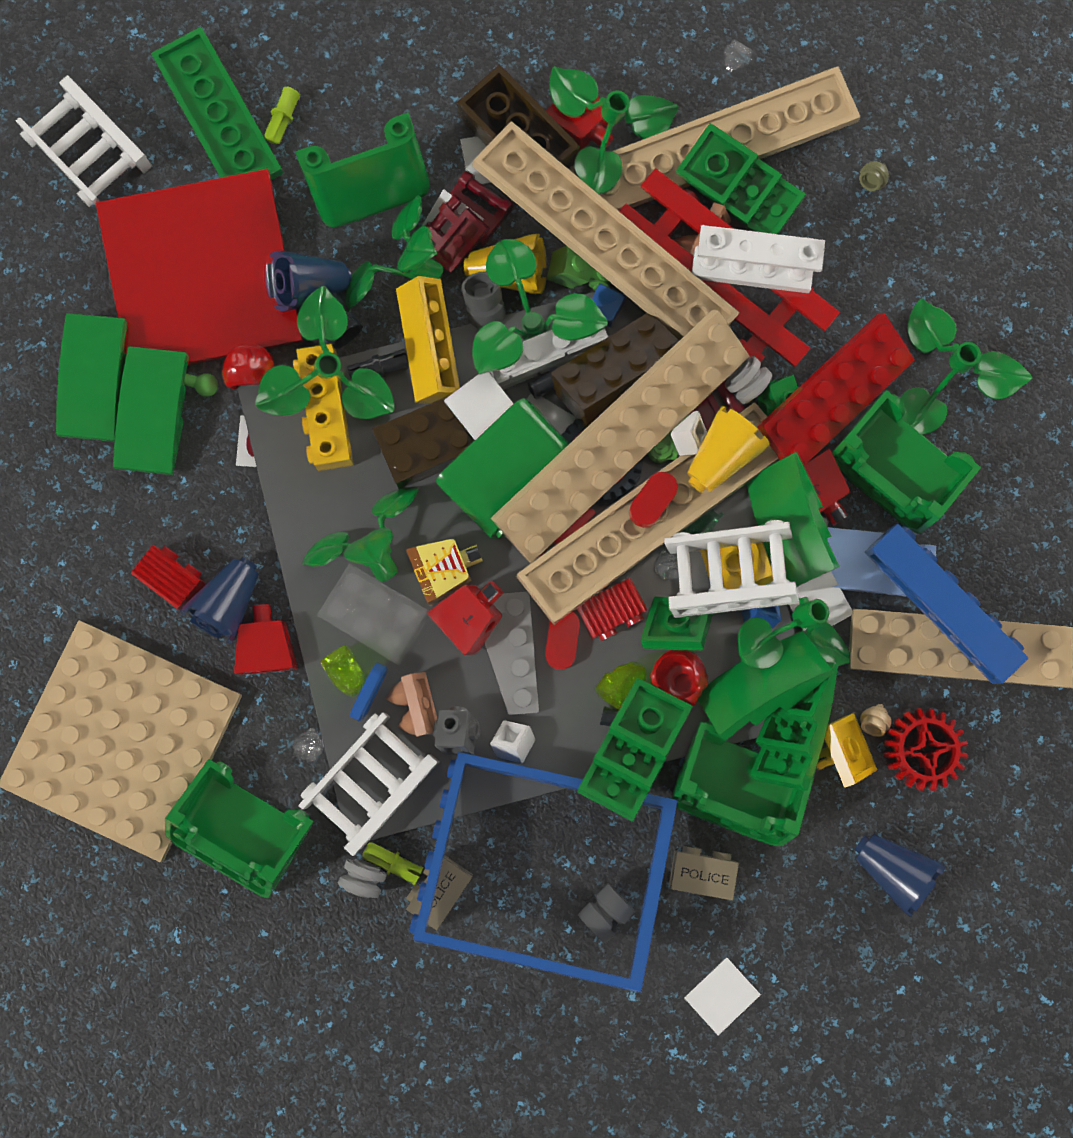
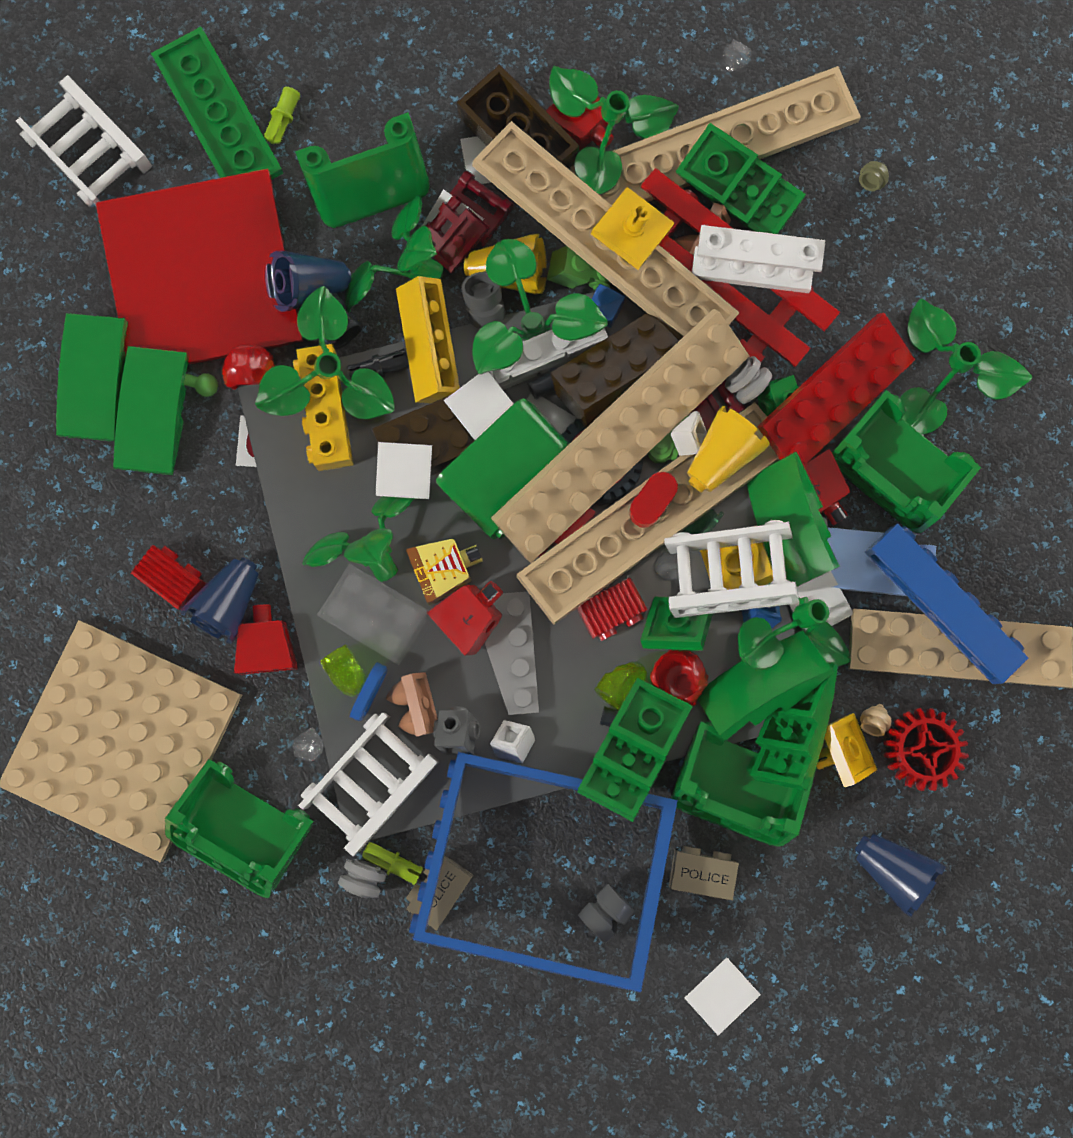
red tile [545,612,580,670] -> none
none -> white sticker [376,442,432,499]
none -> yellow tile [591,187,674,270]

